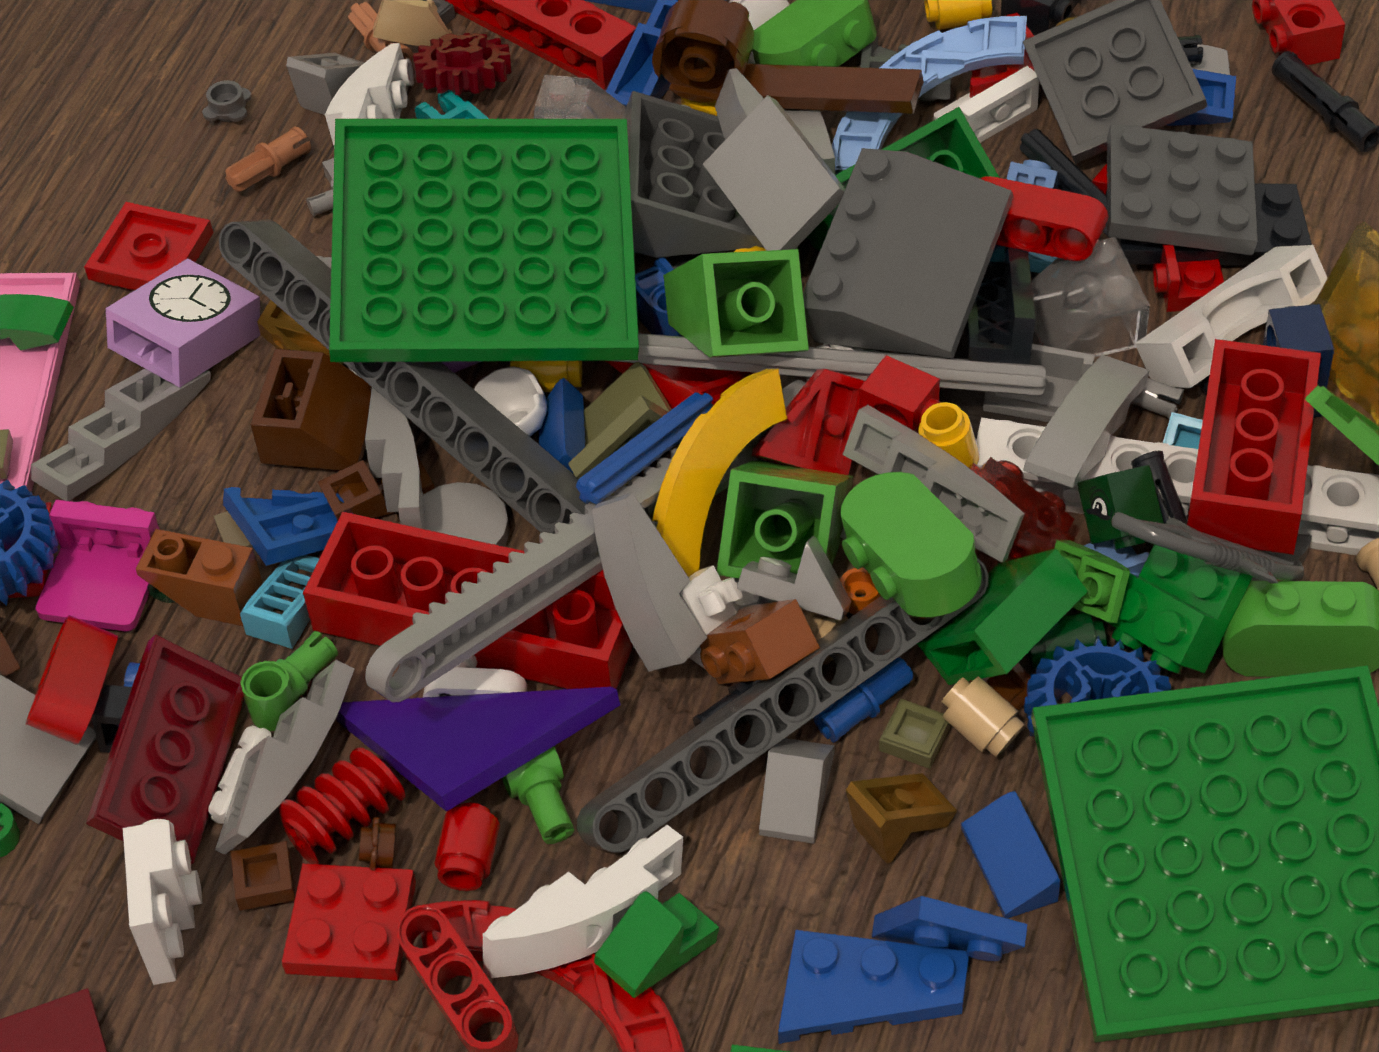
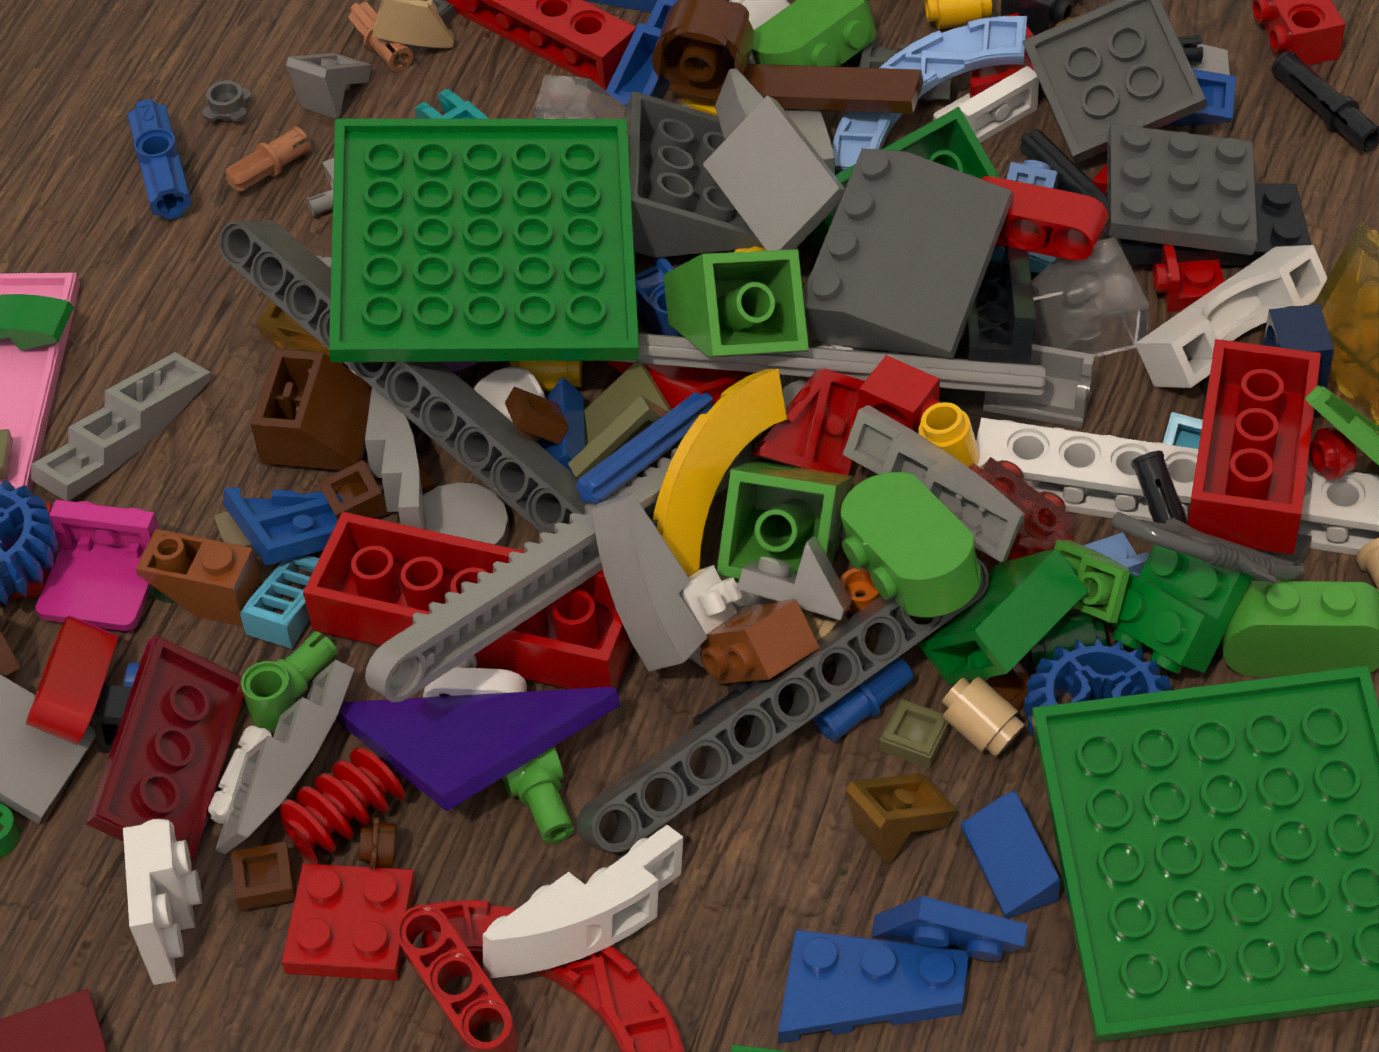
red plate [84,202,213,290] -> none
lavender brick [106,258,260,388] -> none
white slope [325,43,414,145] -> none
dark red gear [413,33,512,95] -> none
red brick [434,803,500,891] -> none
green slope [594,891,719,998] -> none
light grey slope [759,738,835,844] -> none
light grey slope [1023,355,1150,488] -> none
dark green brick [1077,465,1164,550] -> none
light grey pin [1129,378,1184,419] -> none
none -> blue piece [127,99,192,220]
none -> reddish brown plate [505,386,569,444]
none -> red plate [1309,427,1356,480]

